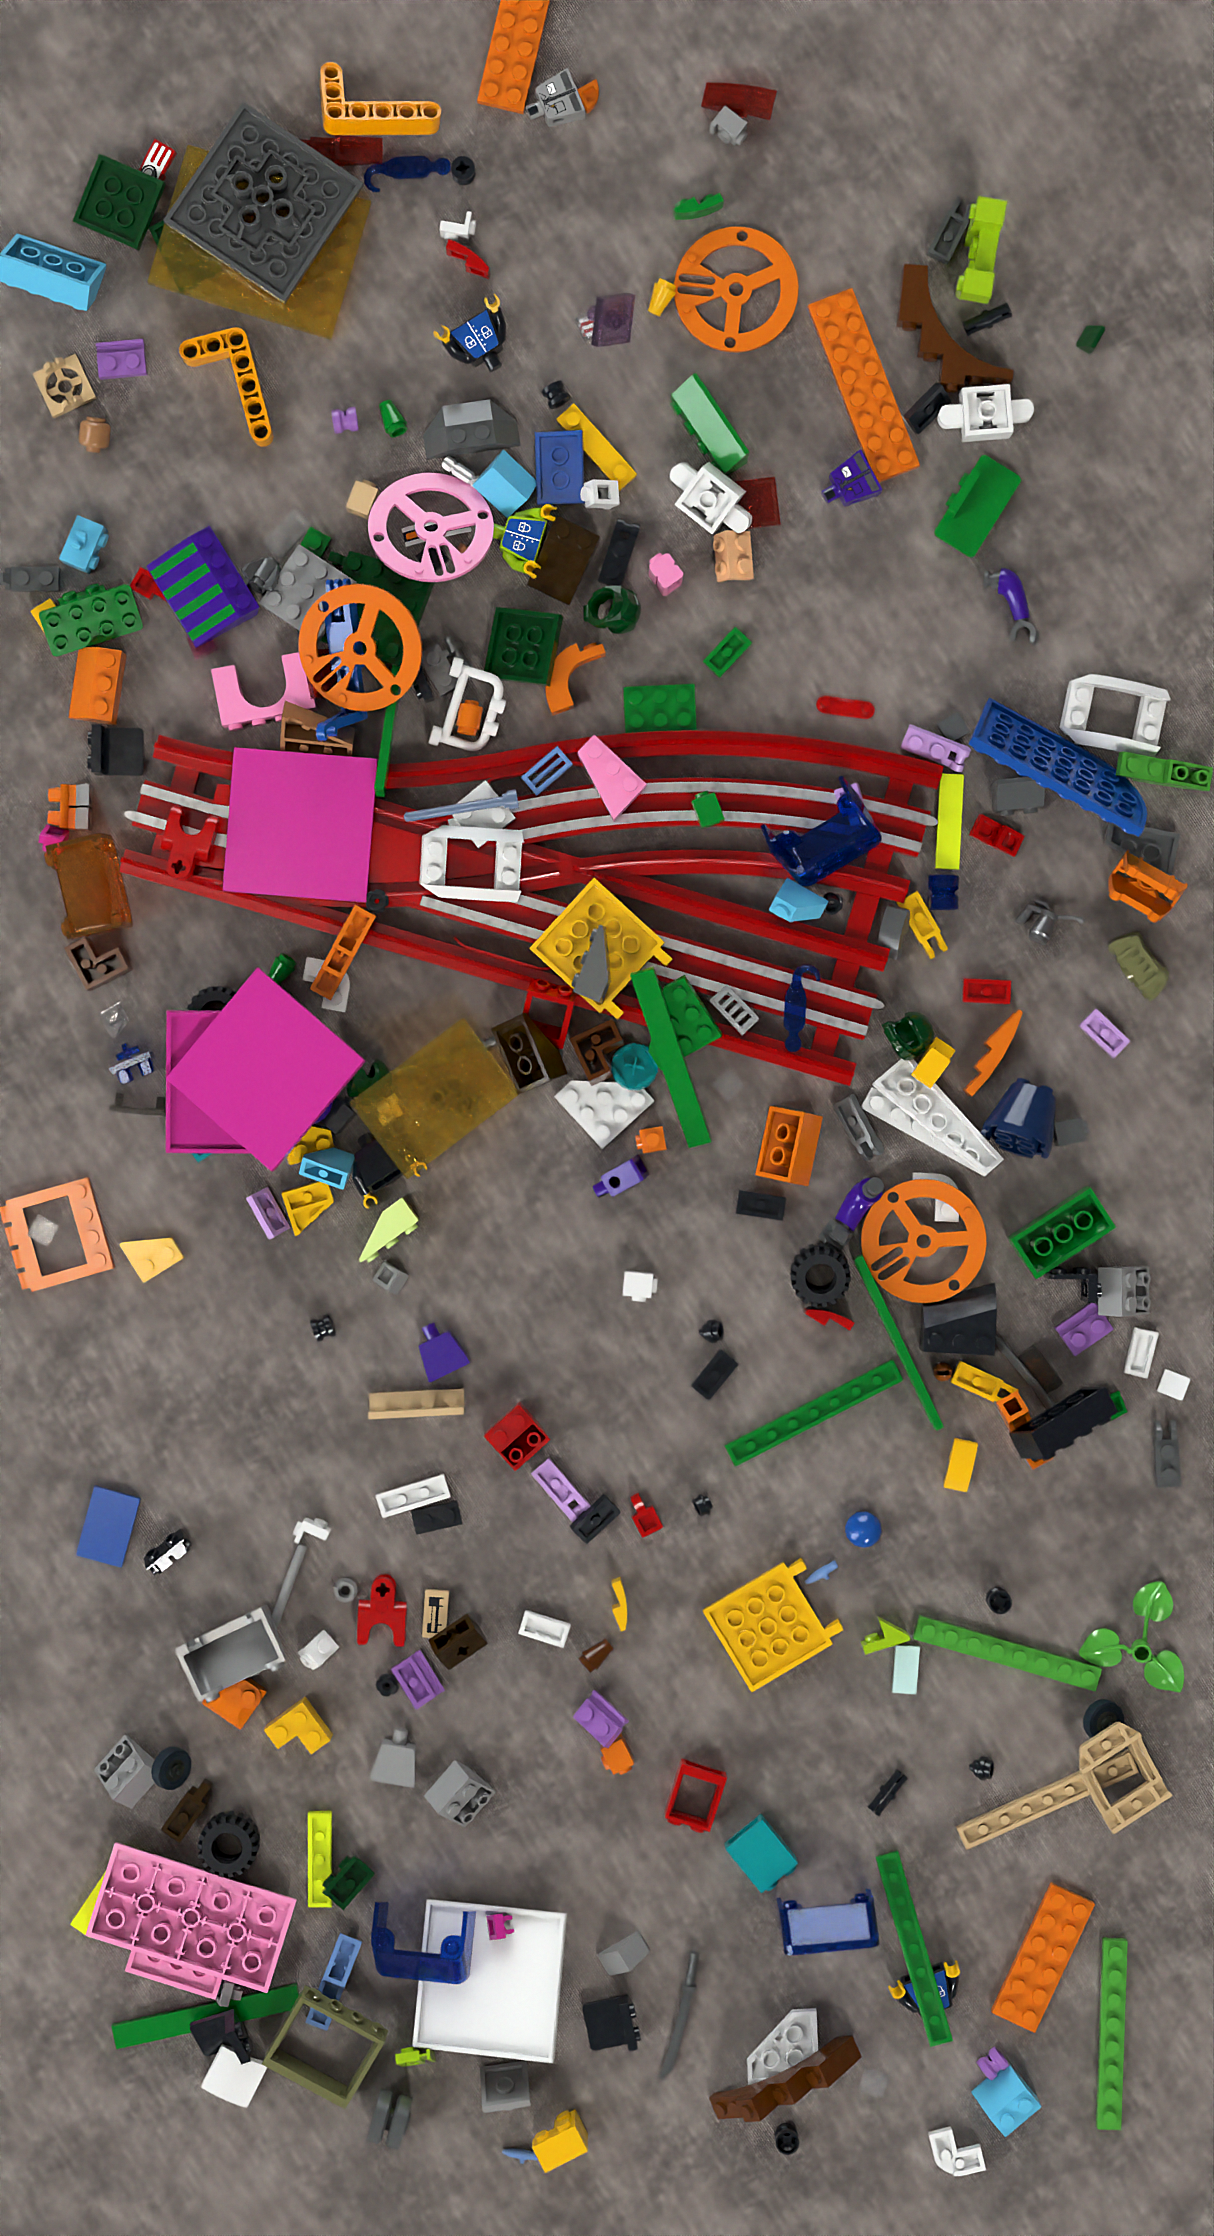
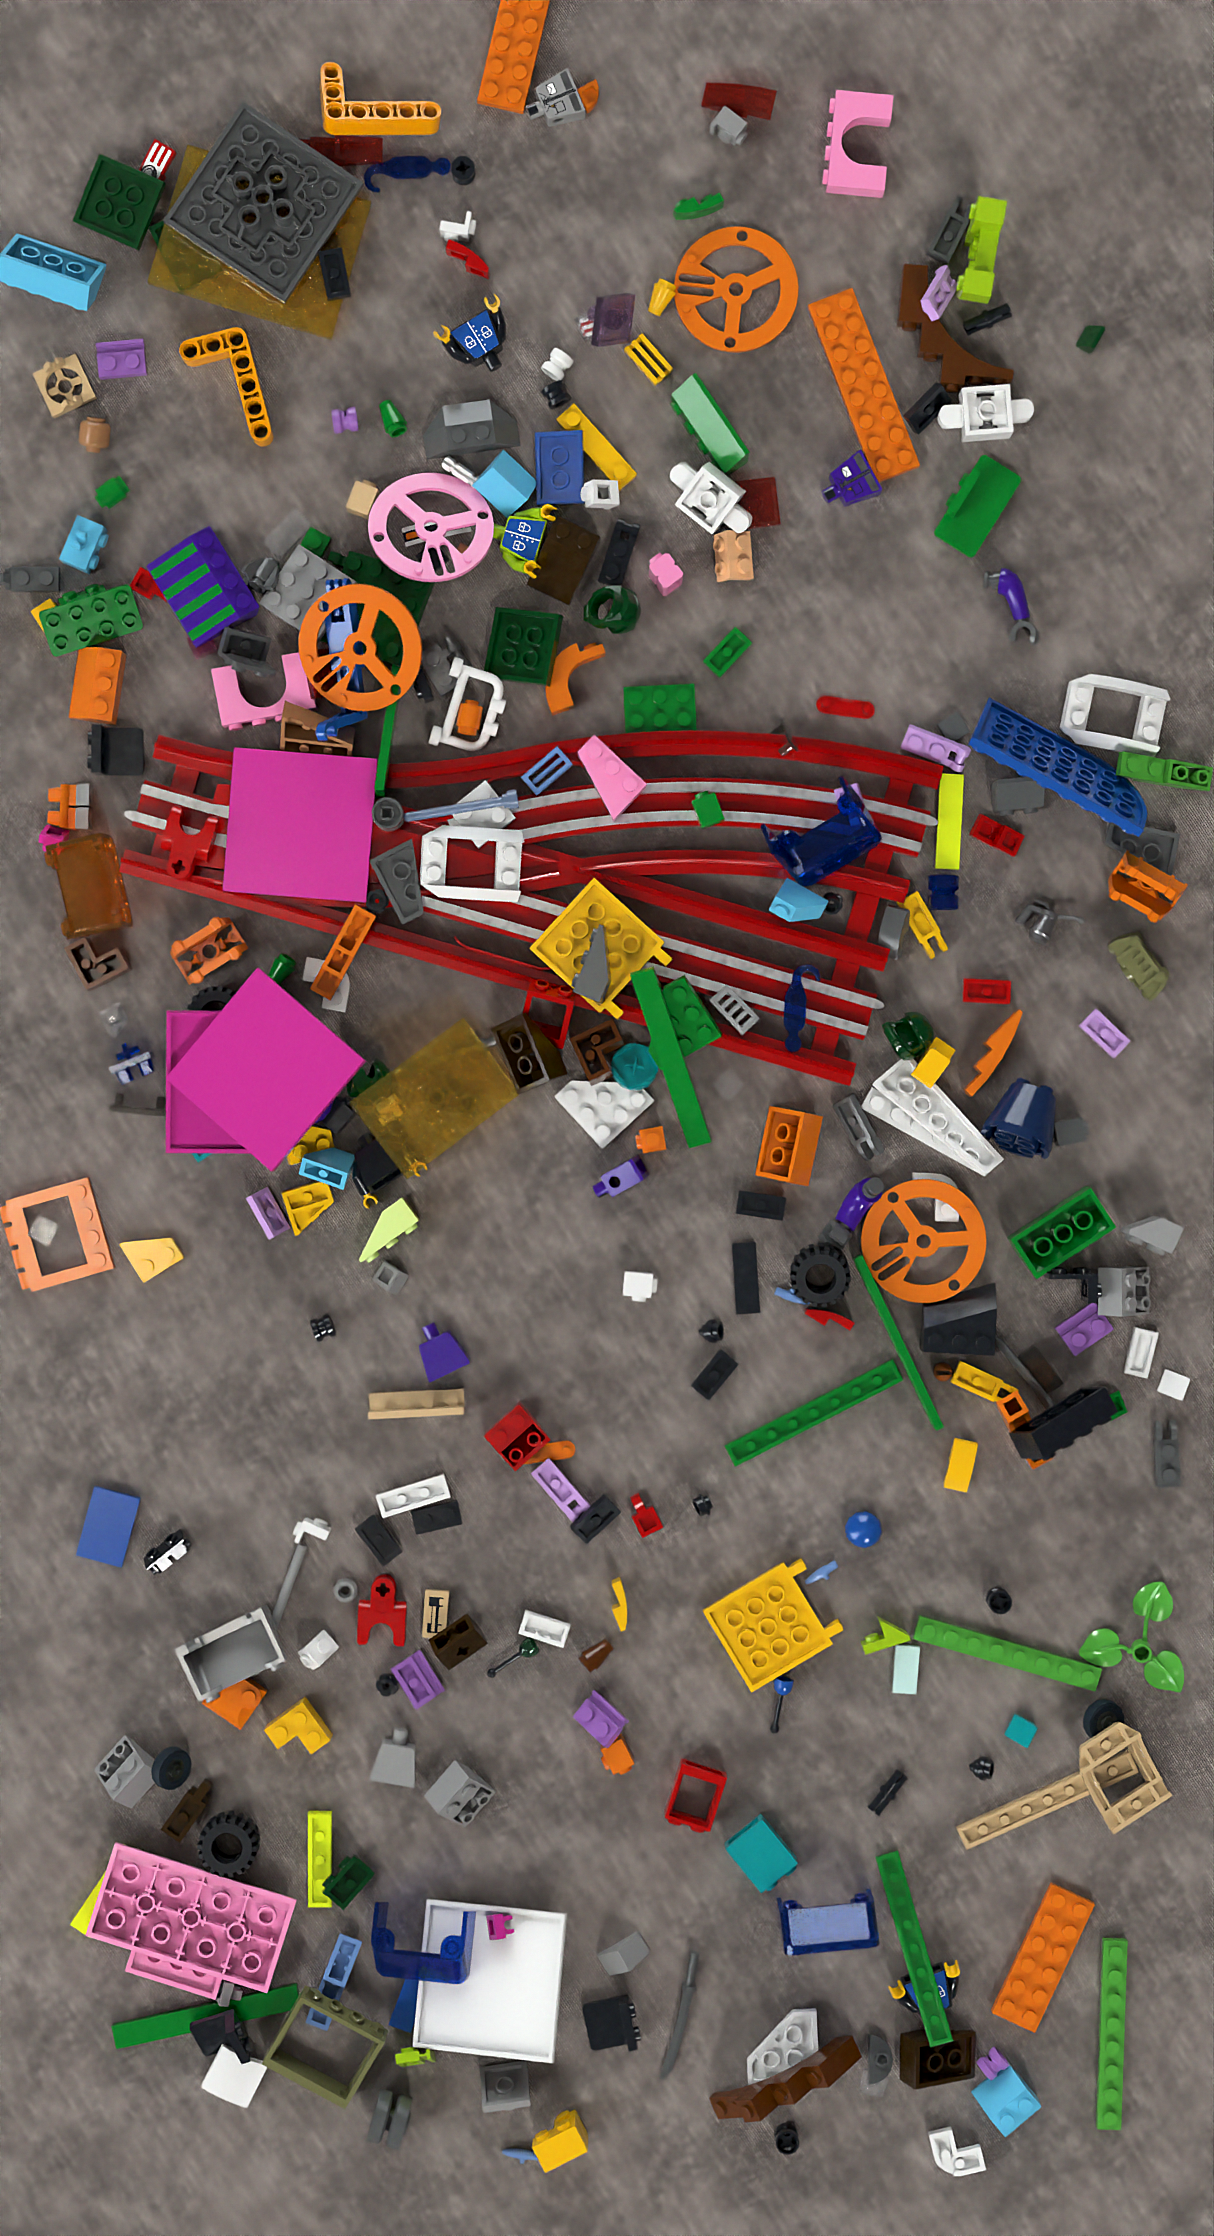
none -> green brick [94,475,131,510]
none -> orange piece [170,917,249,985]
none -> dark grey bracket [217,626,276,678]
none -> black plate [318,247,351,301]
none -> black plate [354,1514,403,1567]
none -> dark grey wing [370,839,424,925]
none -> dark grey wheel [372,797,405,832]
none -> blue tile [388,1956,421,2033]
none -> hinge [487,1637,540,1678]
none -> orange piece [524,1441,575,1464]
none -> white wheel [541,348,573,381]
none -> yellow tile [624,333,673,386]
none -> black tile [732,1242,760,1315]
none -> clear smoke piece [770,718,799,756]
none -> hinge [770,1676,794,1734]
none -> medium blue helmet [774,1287,810,1304]
none -> bright pink arch [822,90,893,198]
none -> dark grey plate [867,2034,893,2085]
none -> dark brown slope [900,2029,976,2090]
none -> lavender plate [920,265,957,321]
none -> teal slope [1004,1714,1038,1748]
none -> light grey slope [1120,1216,1184,1255]

